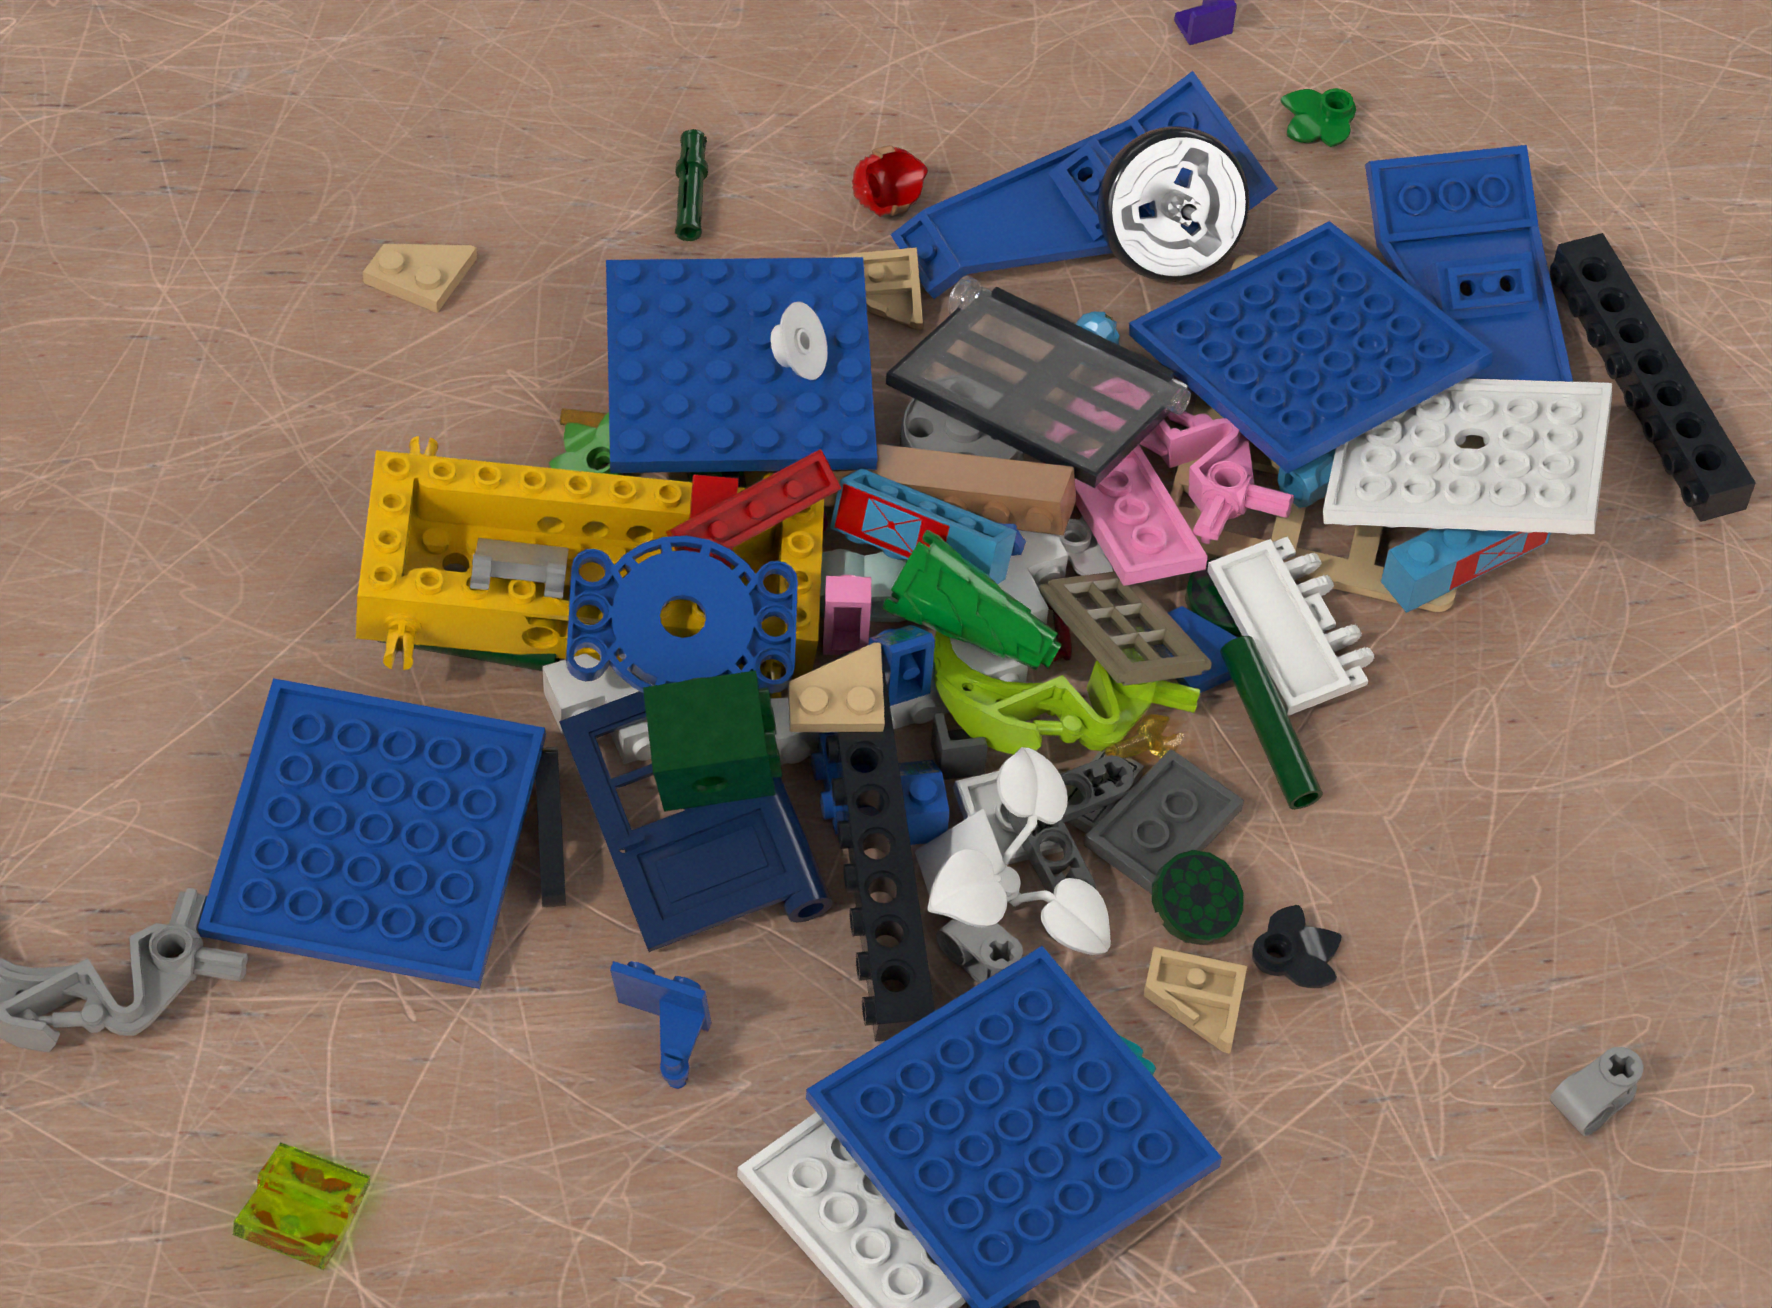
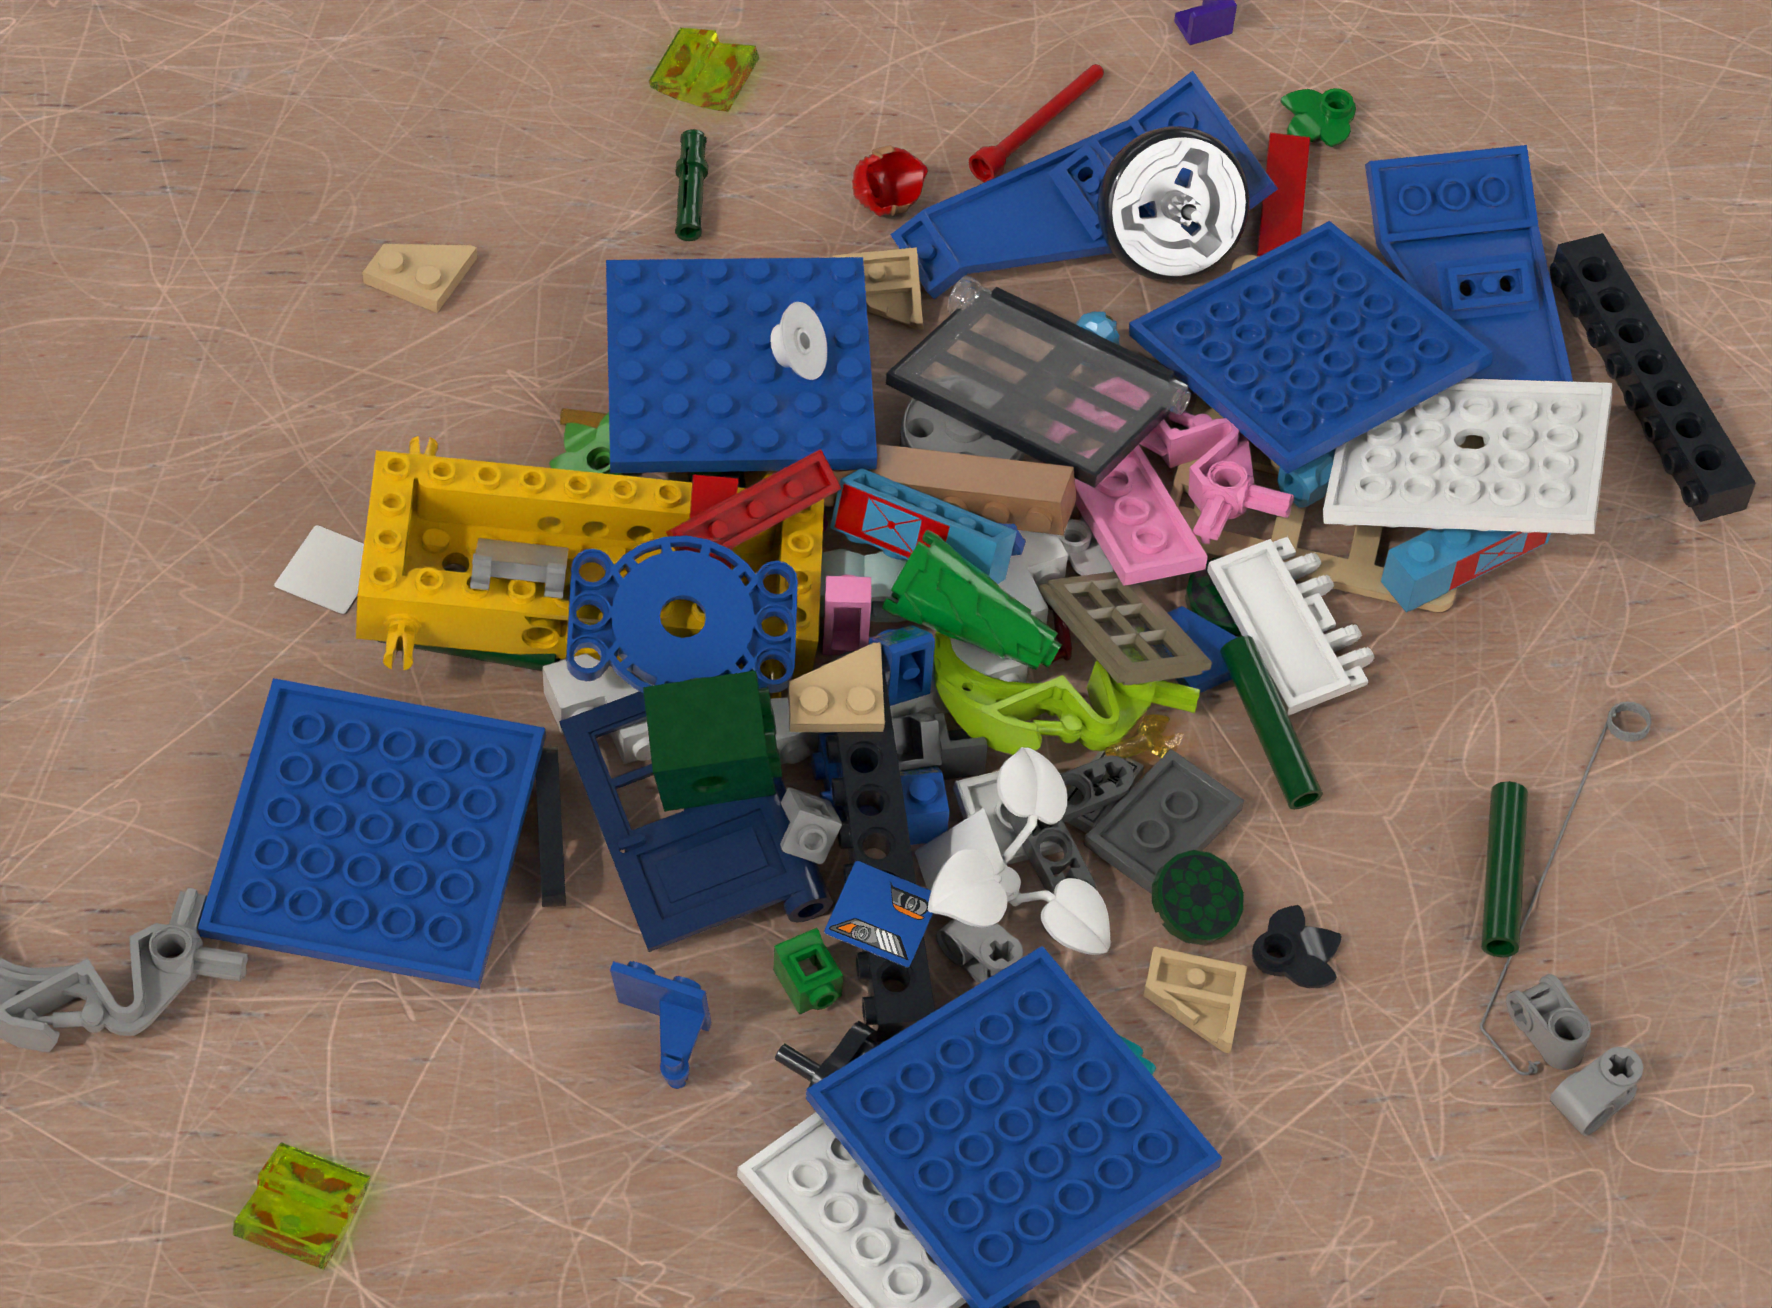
none -> white sticker [274,525,364,614]
none -> clear neon green slope [649,27,759,112]
none -> green window [773,928,843,1015]
none -> black piece [775,1021,880,1088]
none -> light grey bracket [780,787,842,864]
none -> blue sticker [824,861,933,967]
none -> dark grey panel [892,712,942,771]
none -> red piece [969,64,1104,183]
none -> red tile [1257,132,1310,256]
none -> light grey piece [1479,701,1651,1075]
none -> dark green piece [1481,781,1528,958]
none -> light grey piece [1506,974,1591,1070]

